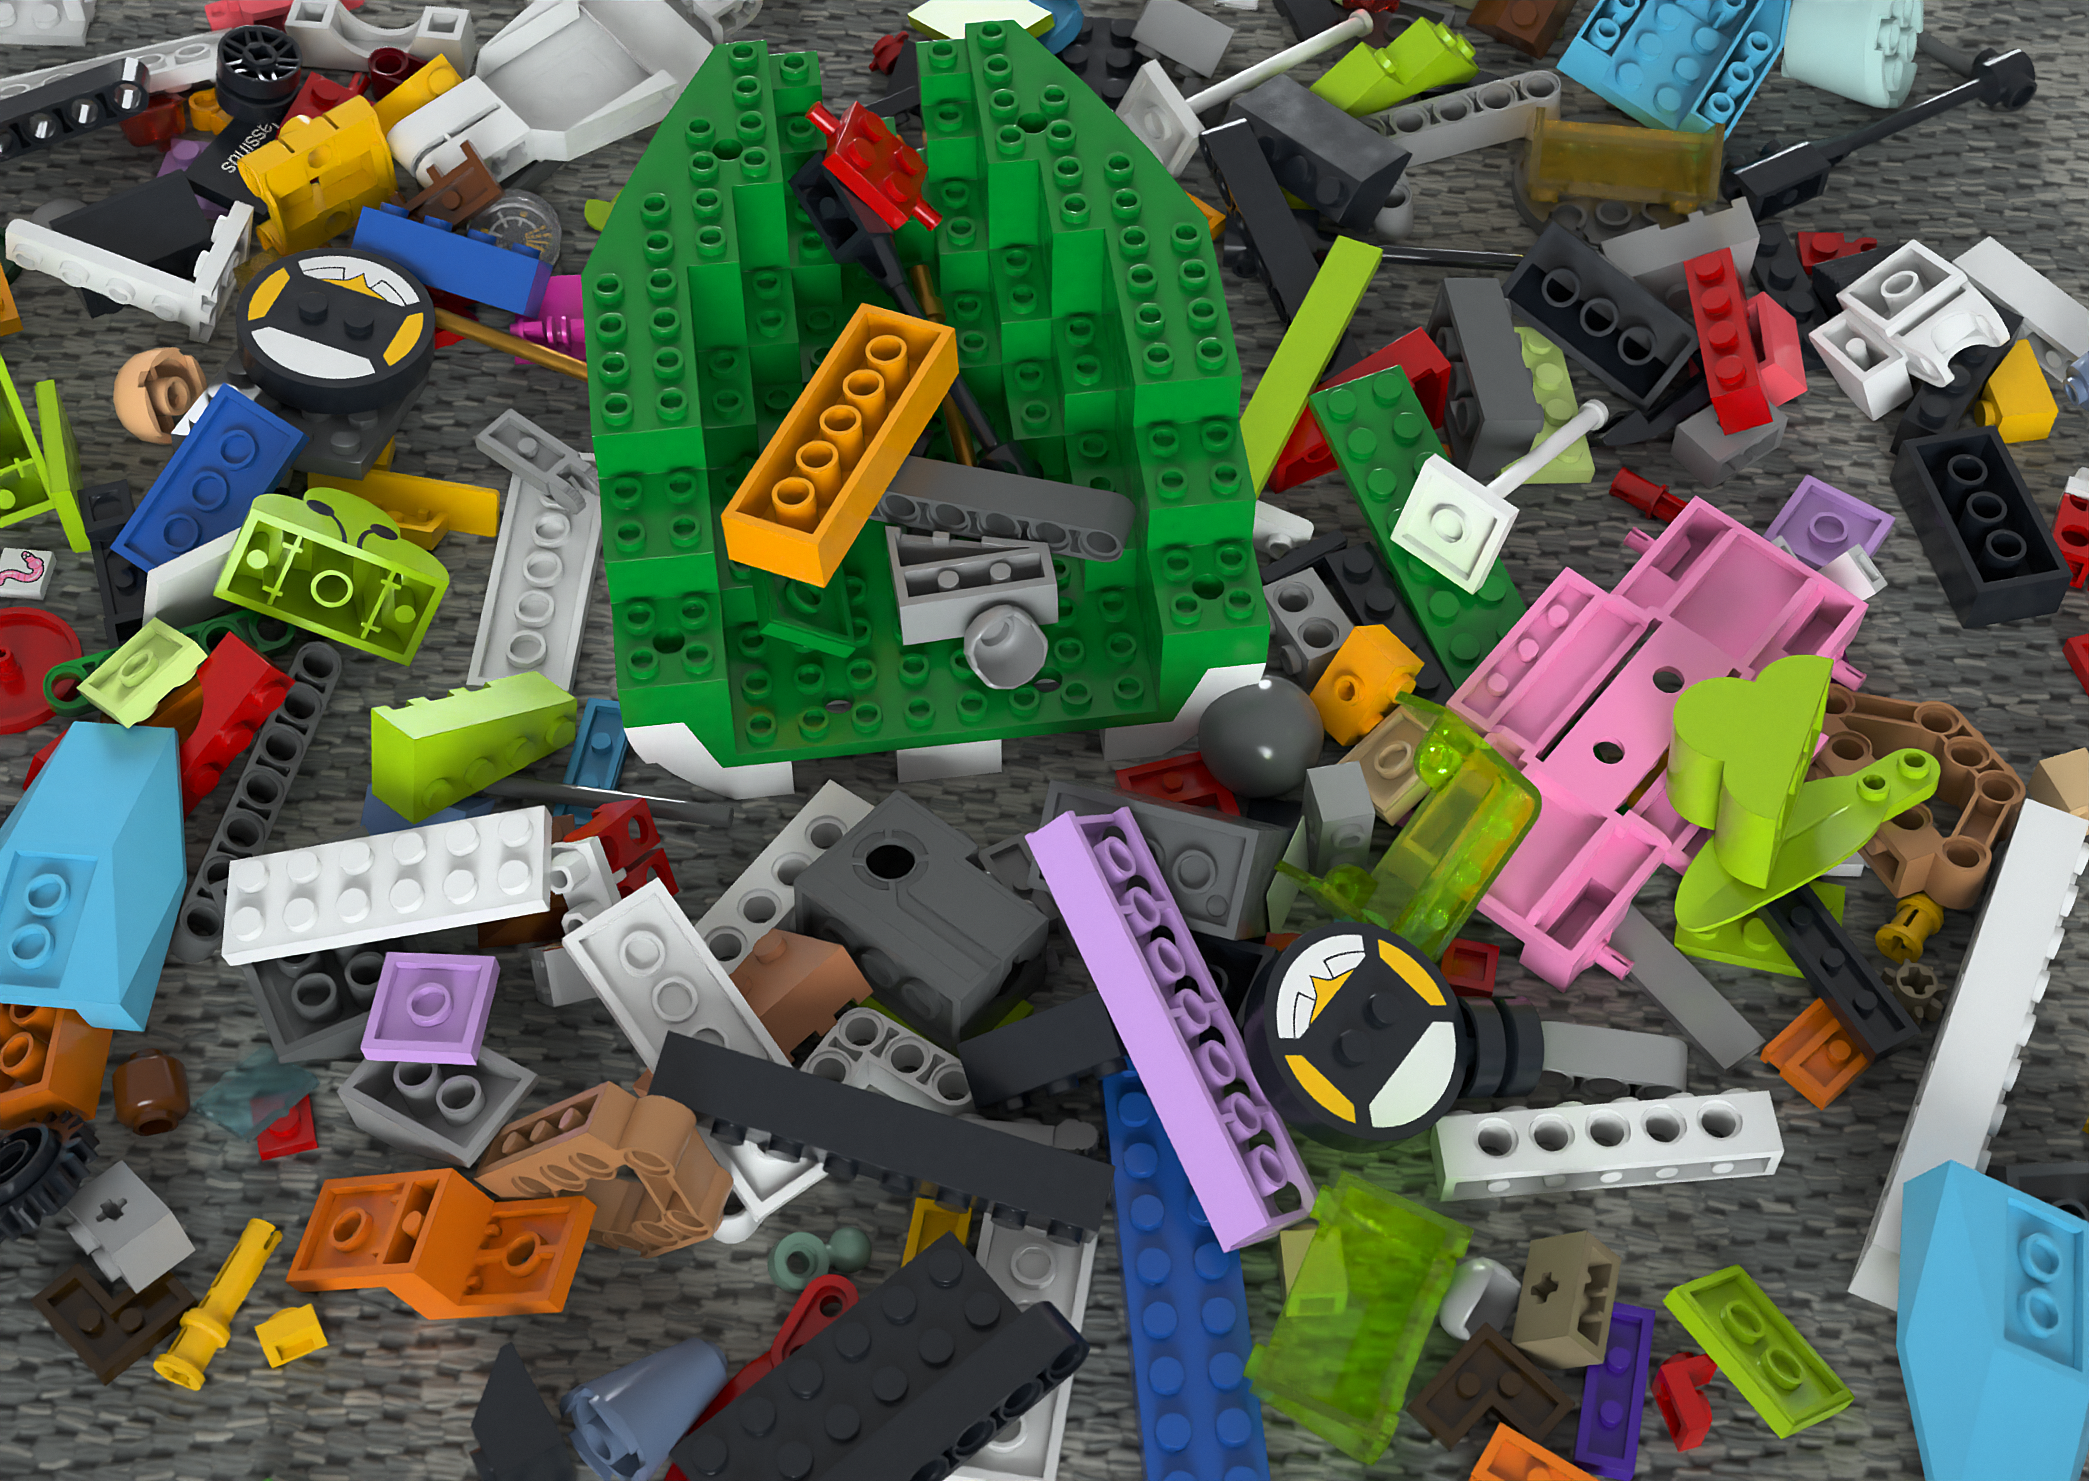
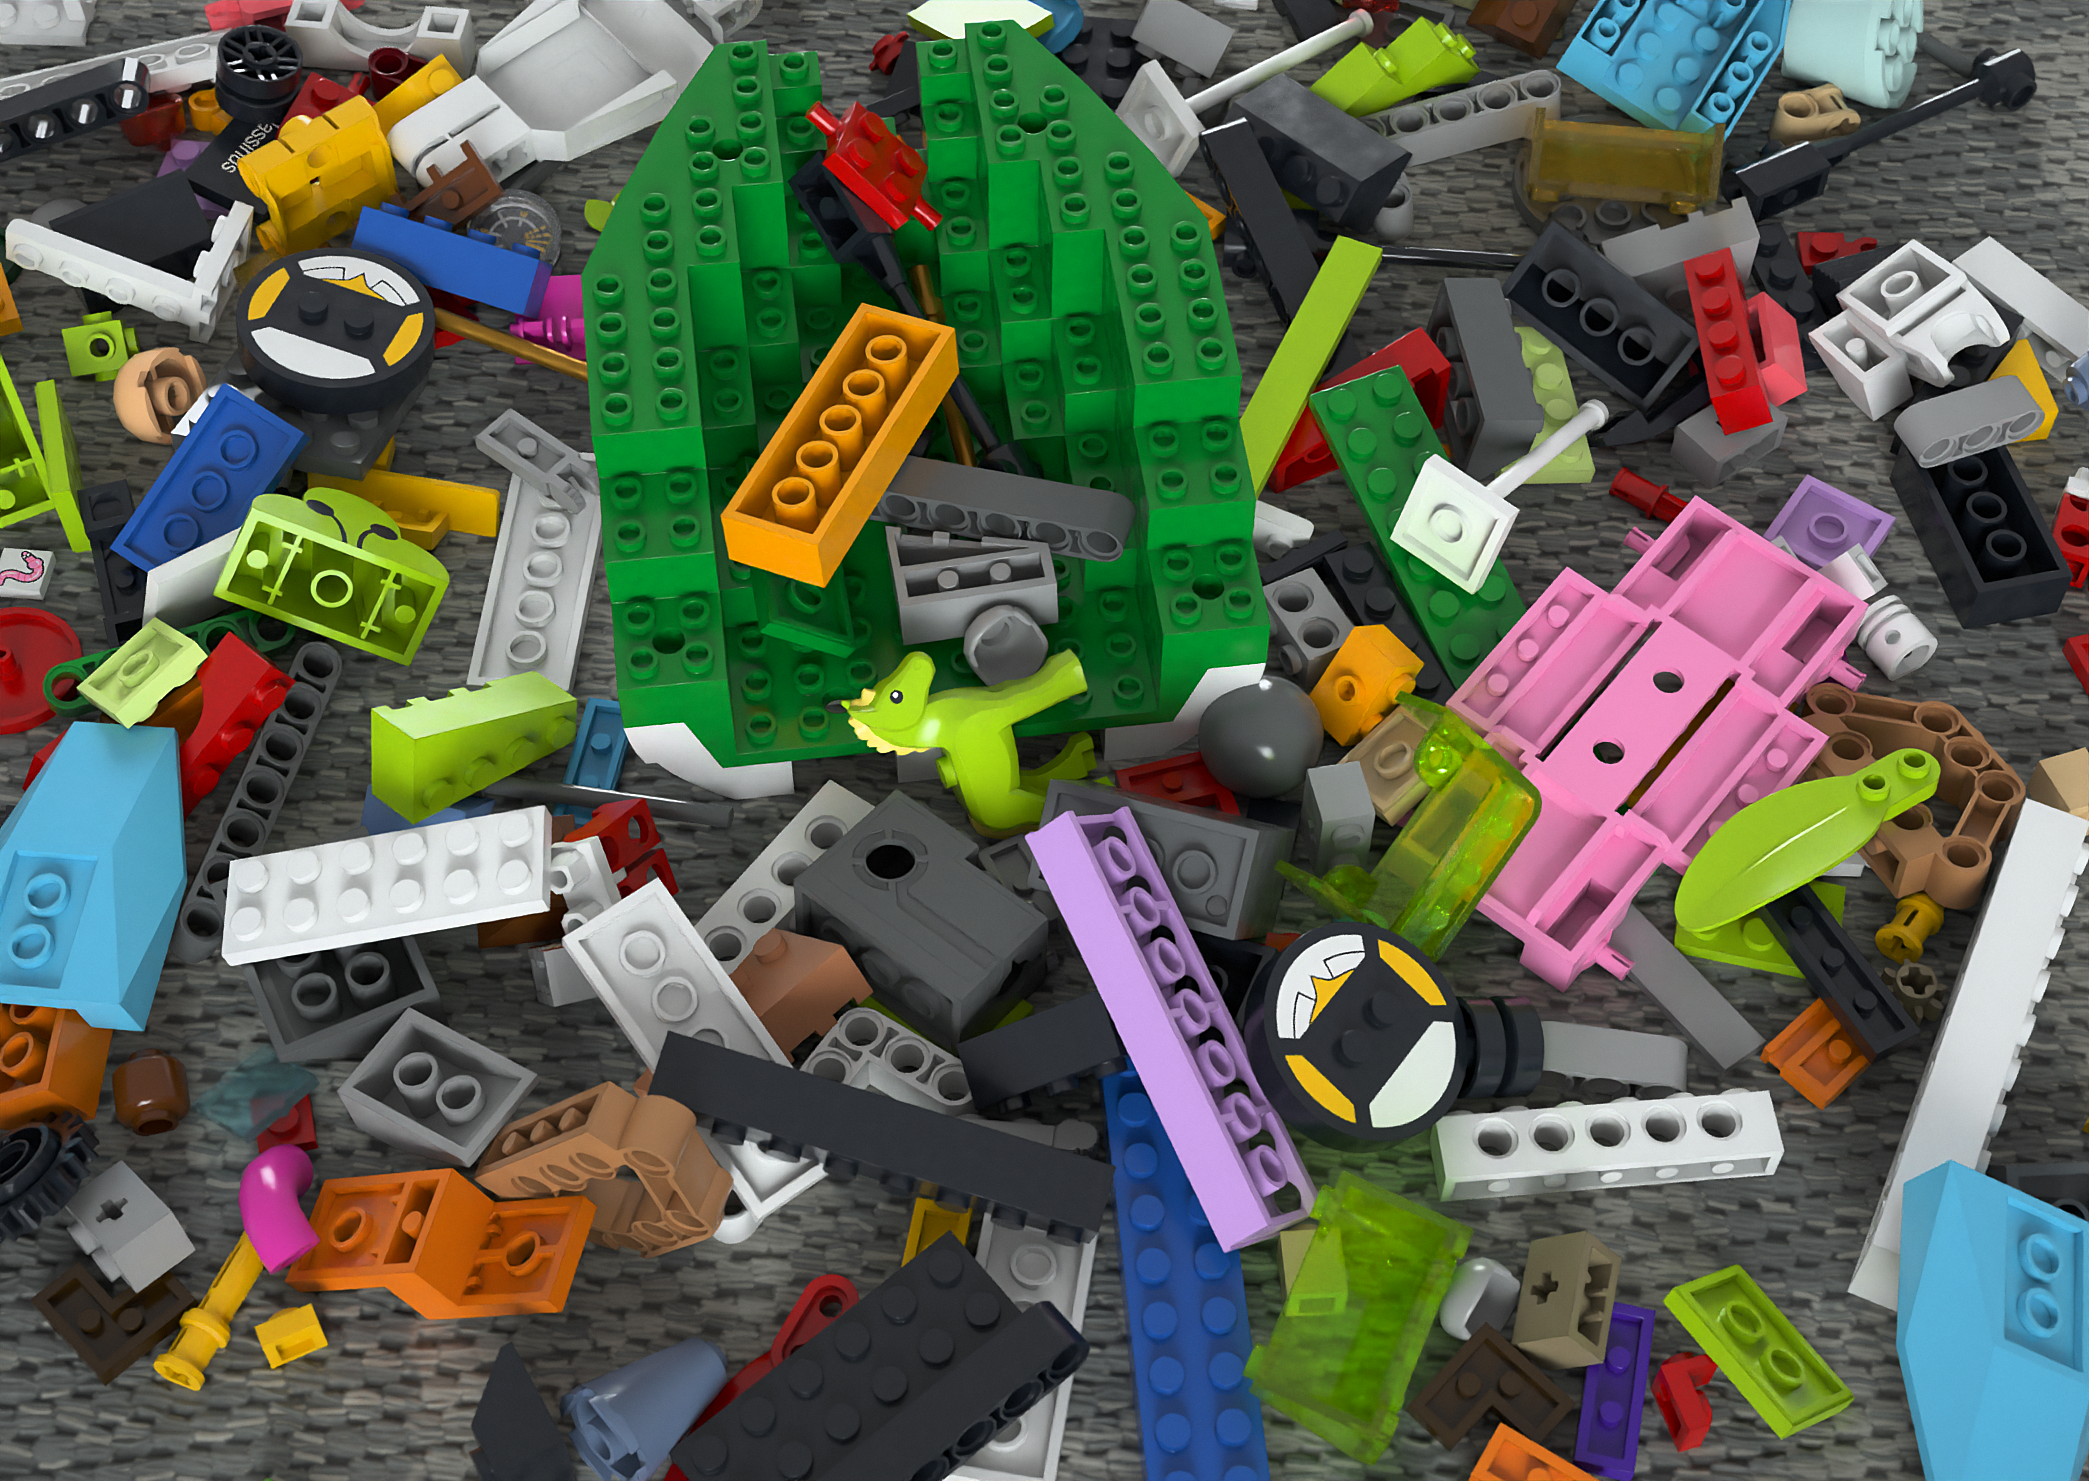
lavender plate [360,952,501,1065] -> none
sand green plate [767,1227,872,1293] -> none
white sticker [1266,816,1309,934] -> none
red plate [1440,936,1500,998] -> none
lime brick [1665,655,1834,889] -> none
none -> lime brick [61,311,141,382]
none -> dark pink cylinder [238,1144,320,1274]
none -> lime animal [841,649,1115,840]
none -> tan piece [1768,84,1861,146]
none -> white piece [1853,595,1938,681]
none -> light grey beam [1894,375,2045,468]

